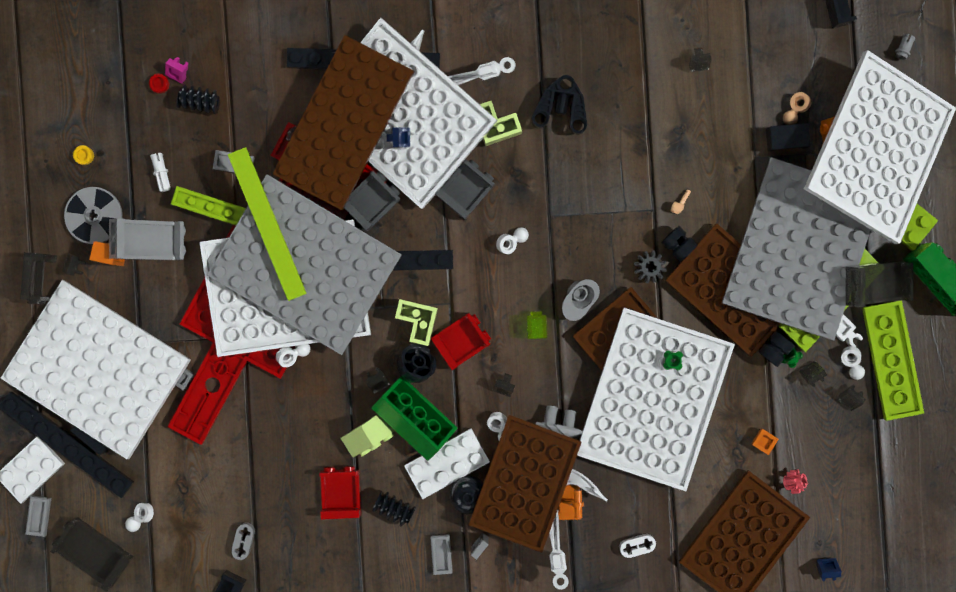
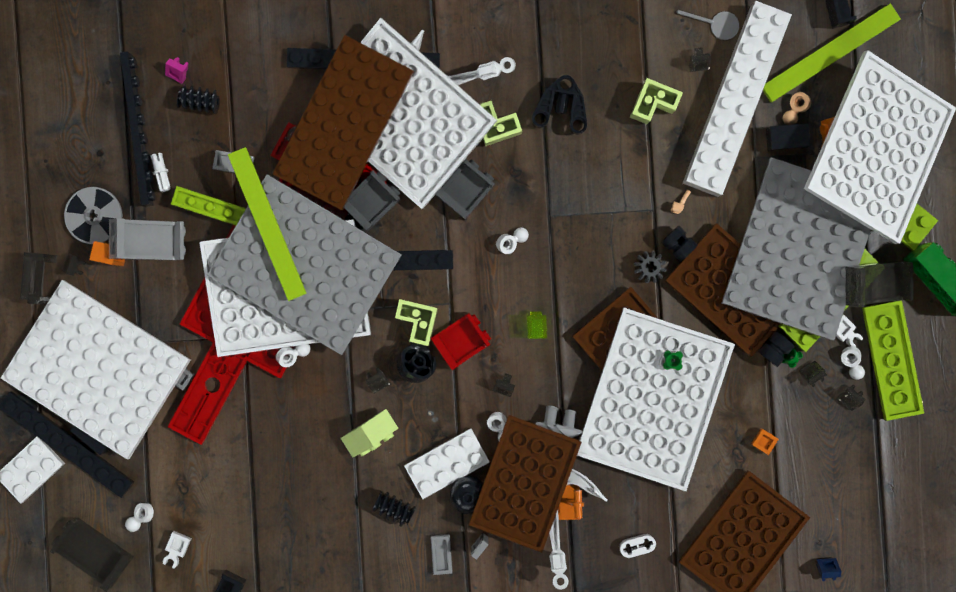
light grey tile [25,496,52,537] -> none
yellow tile [73,145,94,165] -> none
red tile [149,74,170,94] -> none
light grey beam [232,523,255,560] -> none
red panel [319,466,361,520] -> none
green brick [371,377,458,461] -> none
dark blue tile [386,127,410,148] -> none
light grey piece [562,279,600,321] -> none
coral gear [783,469,808,494] -> none
light grey pin [895,34,915,60] -> none
none -> black plate [120,51,155,207]
none -> white plate [163,531,192,568]
none -> yellowish green brick [630,78,683,124]
none -> light grey piece [677,10,739,40]
none -> white brick [683,1,792,197]
none -> lime tile [763,3,901,103]

